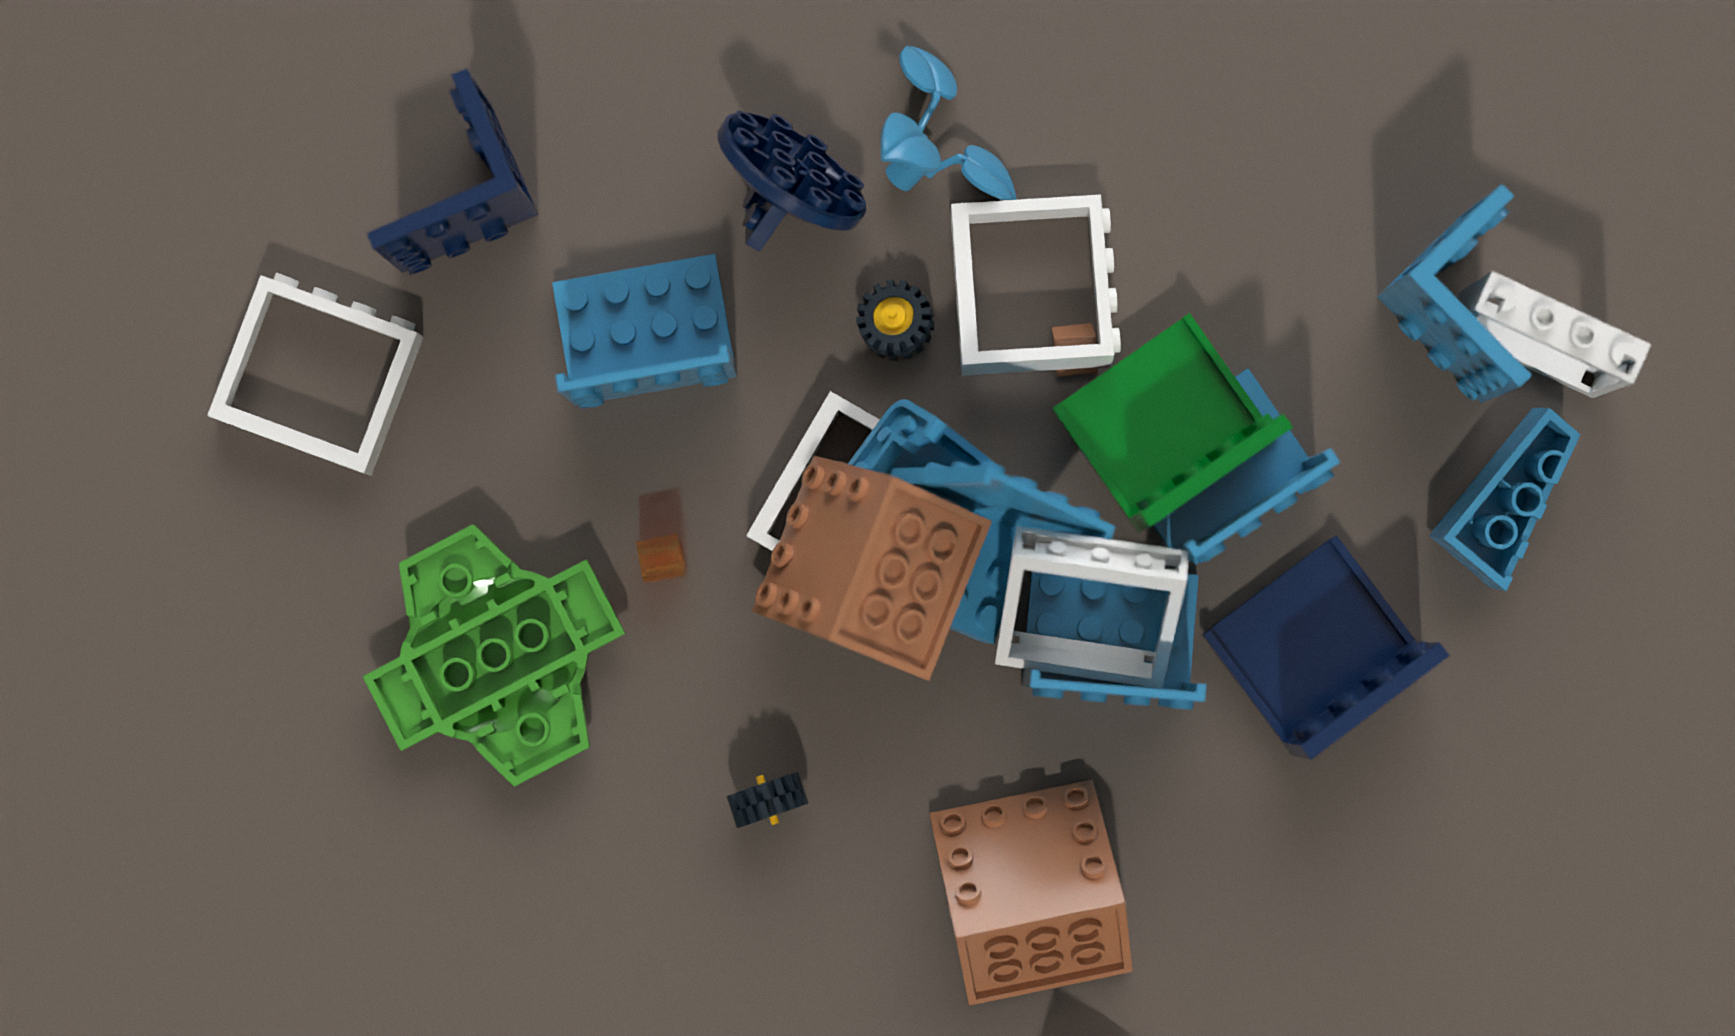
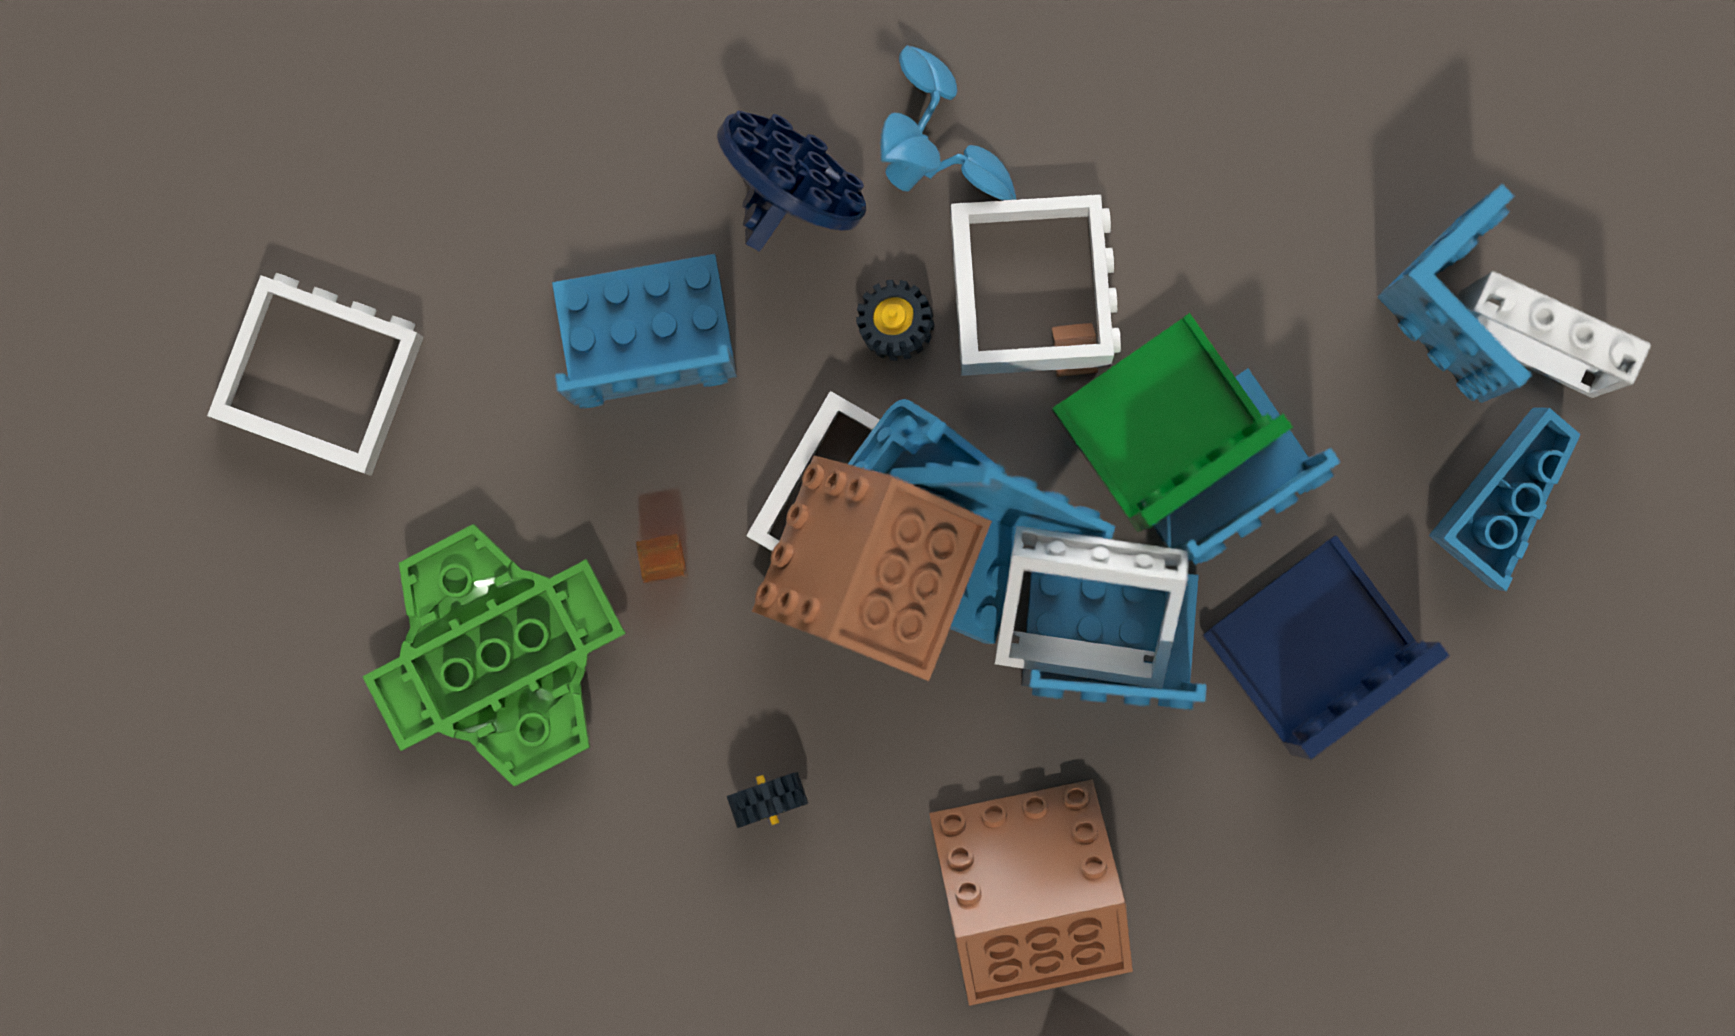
dark blue bracket [366,68,539,275] -> none

